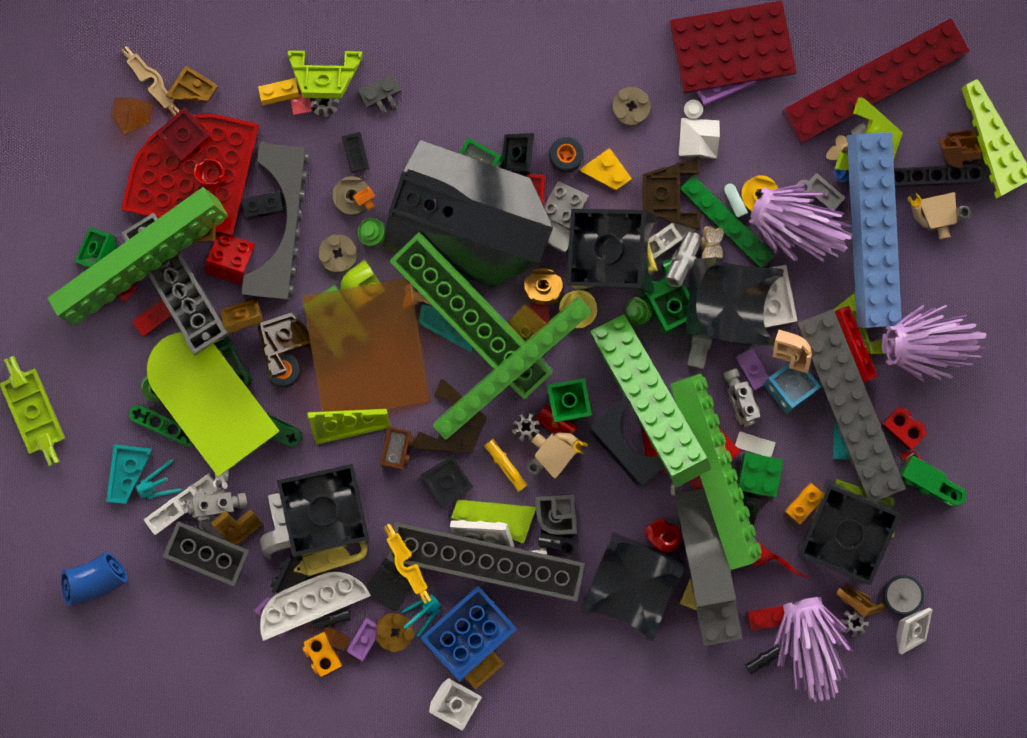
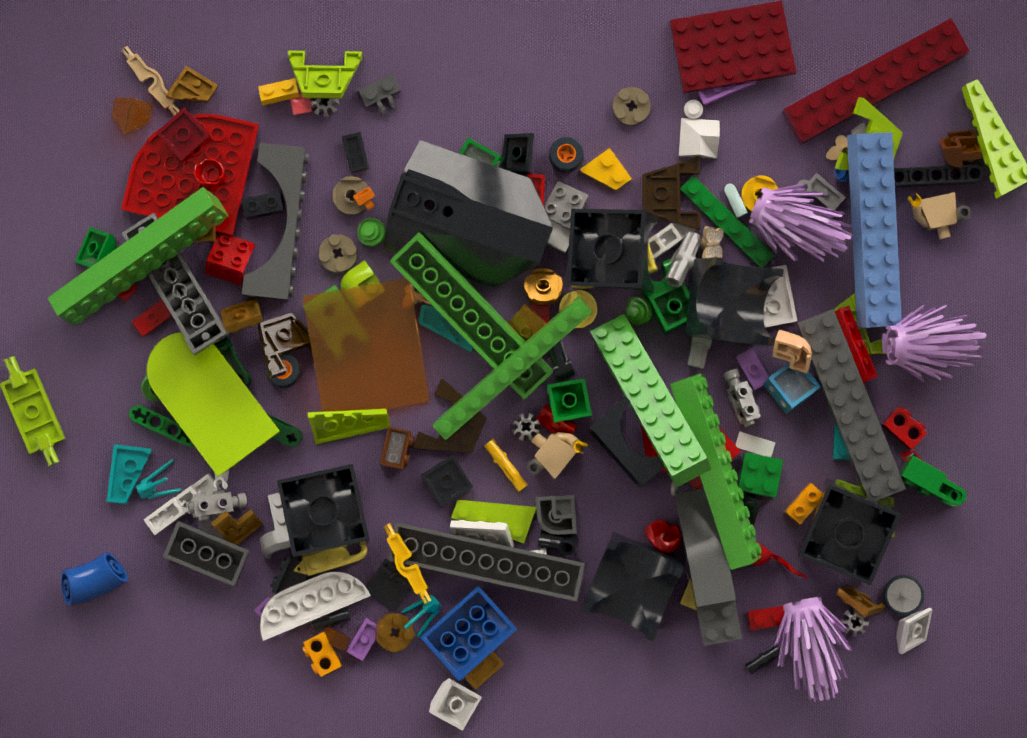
none -> black piece [548,340,575,381]

